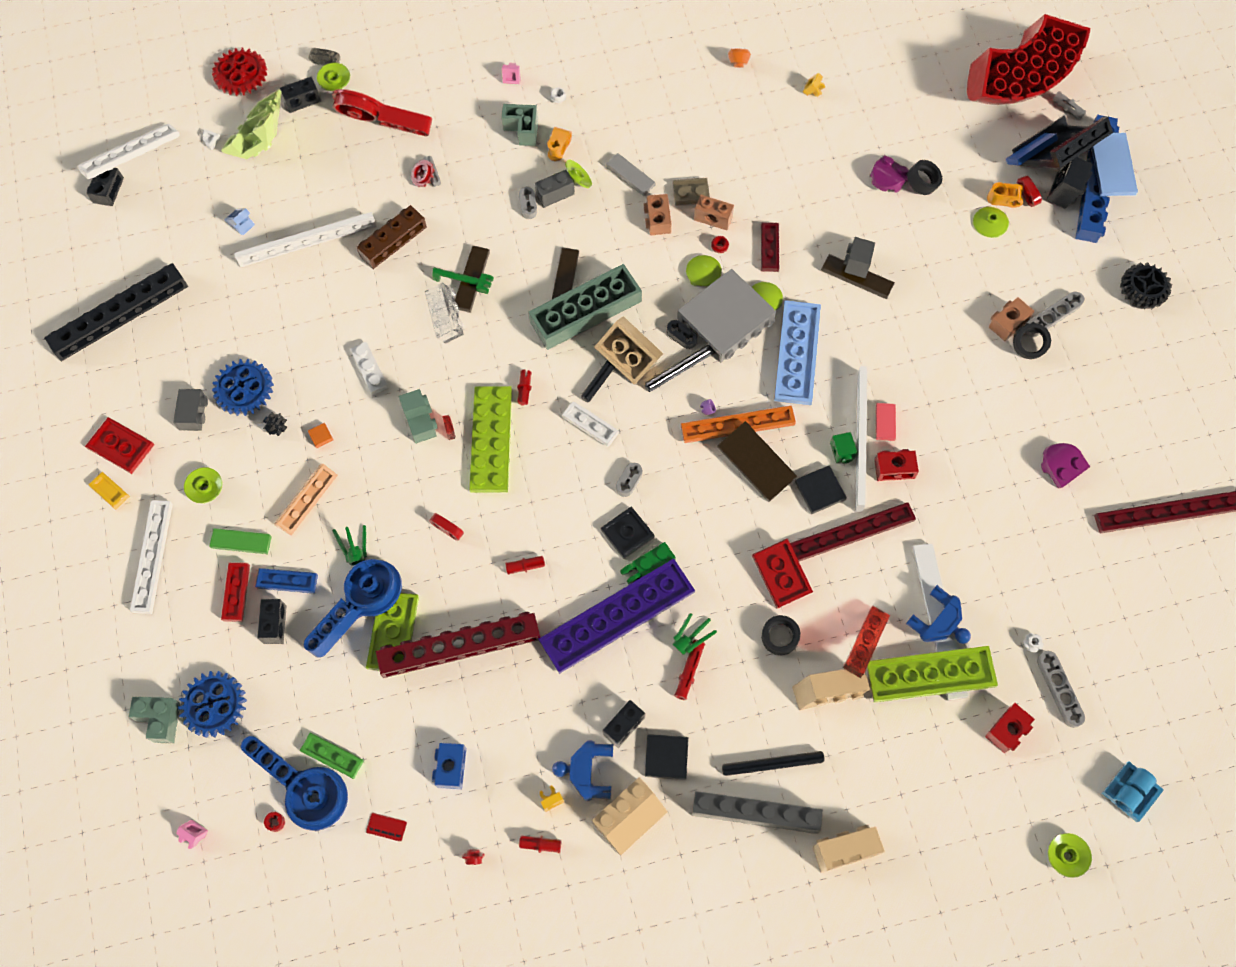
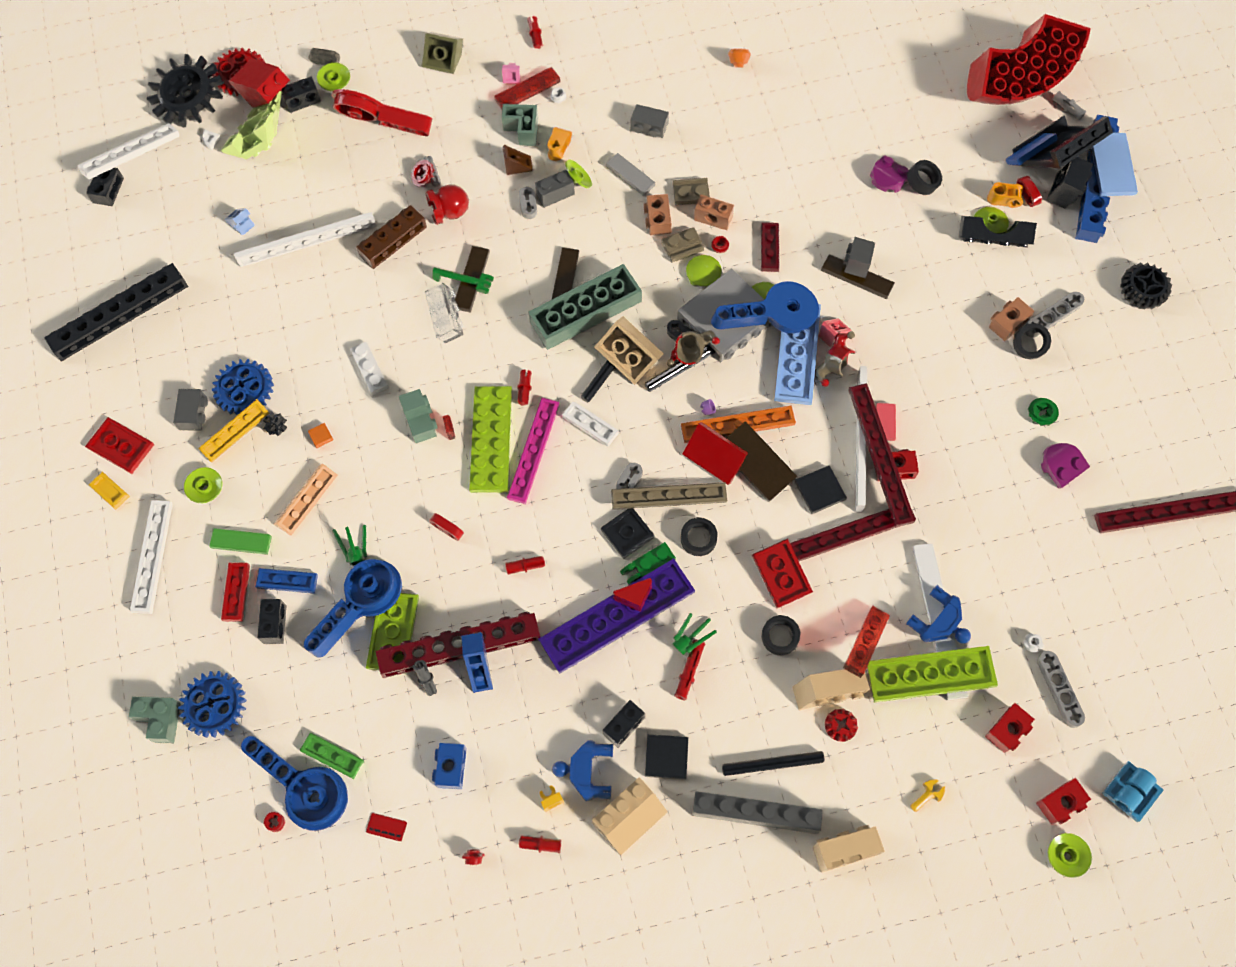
bright pink tile [176,820,208,849] -> none
yellow tile [803,73,825,97] -> none
green brick [830,432,857,464] -> none
none -> black gear [147,54,224,128]
none -> yellow tile [198,399,270,463]
none -> red slope [228,58,290,108]
none -> dark grey axle [413,660,437,696]
none -> olive slope [422,32,464,74]
none -> red tile [425,184,469,225]
none -> blue slope [461,632,493,693]
none -> clear red plate [494,66,561,110]
none -> reddish brown slope [502,144,533,175]
none -> dark pink tile [507,398,560,505]
none -> red axle [527,16,543,49]
none -> dark tan tile [611,482,728,510]
none -> red slope [613,578,652,612]
none -> dark grey brick [630,104,669,139]
none -> dark tan plate [662,227,705,263]
none -> dark tan piece [667,330,720,367]
none -> black tyre [681,517,718,556]
none -> red tile [682,422,748,485]
none -> blue beam [711,281,819,334]
none -> piece [815,331,856,387]
none -> coral slope [818,318,852,348]
none -> red gear [825,708,858,742]
none -> dark red tile [848,383,916,528]
none -> yellow bar [911,779,945,812]
none -> black arch [958,215,1037,248]
none -> green gear [1027,398,1059,426]
none -> red brick [1036,777,1091,825]

